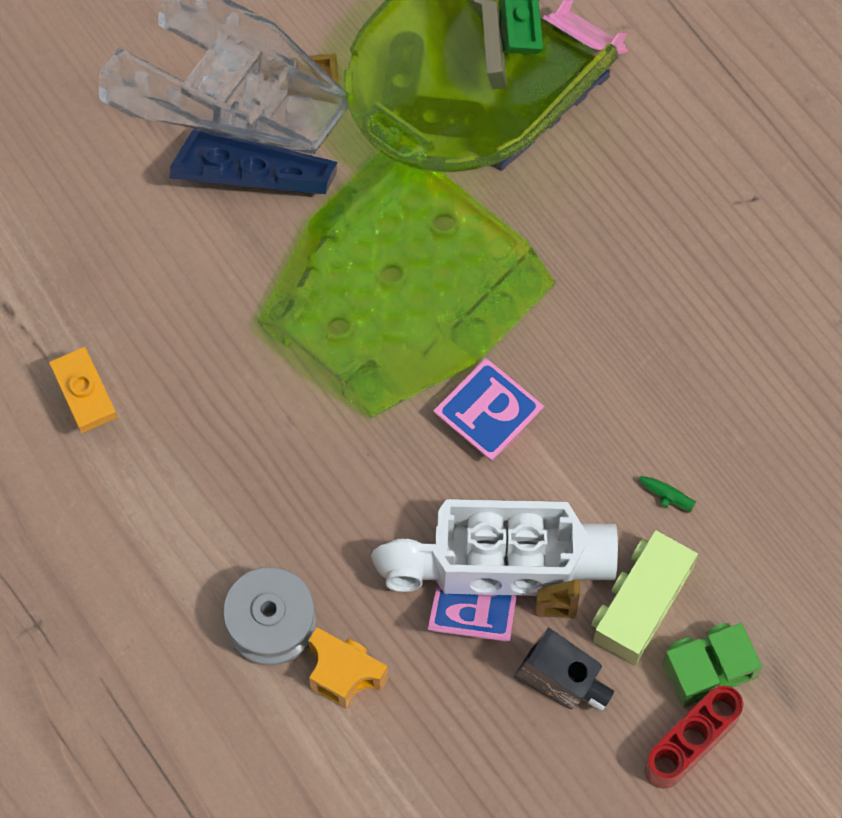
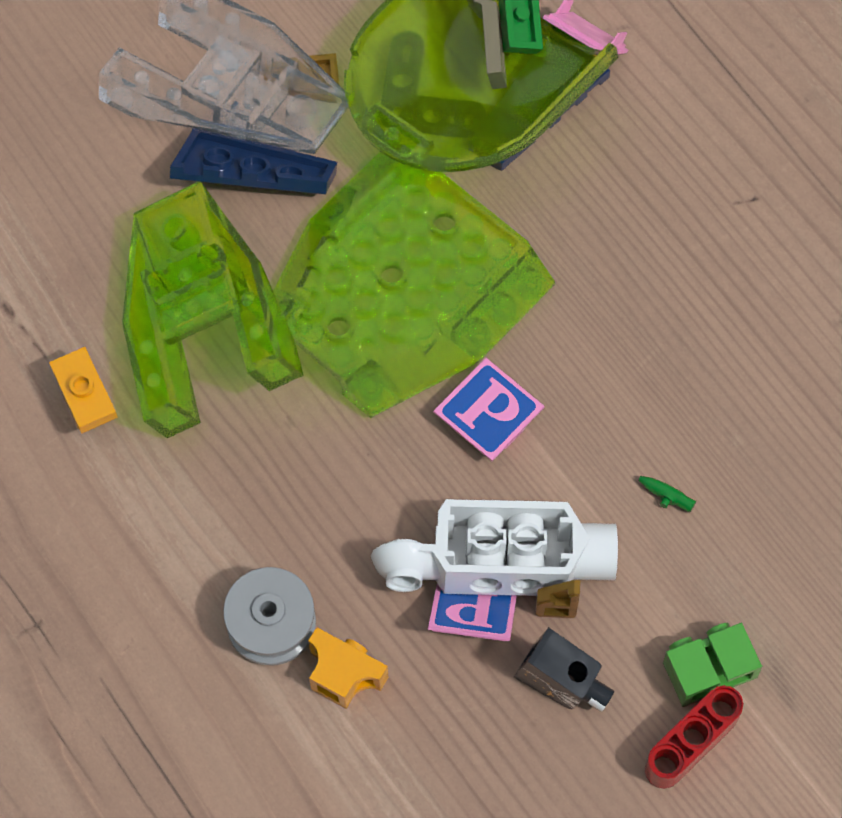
yellowish green brick [591,530,698,666] -> none
none -> clear neon green wedge [122,181,304,438]

